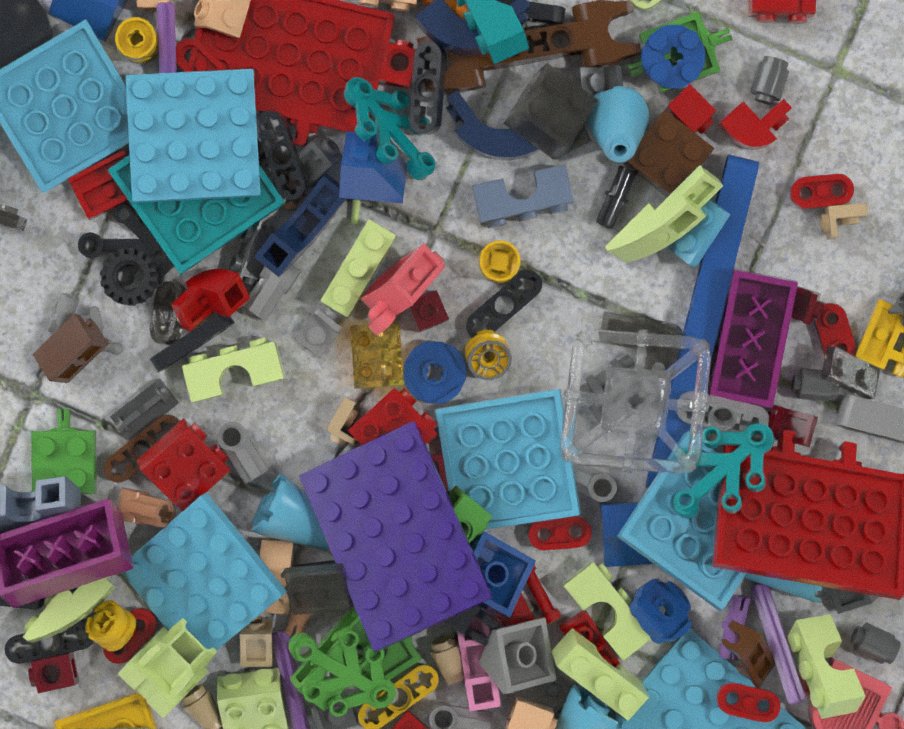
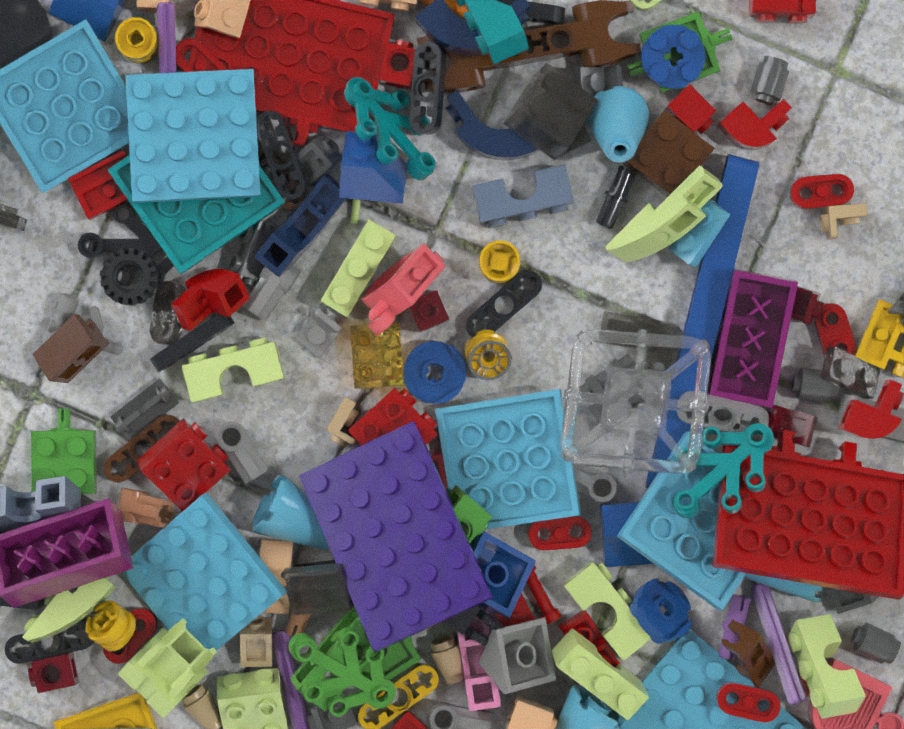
none -> red brick [838,379,904,439]

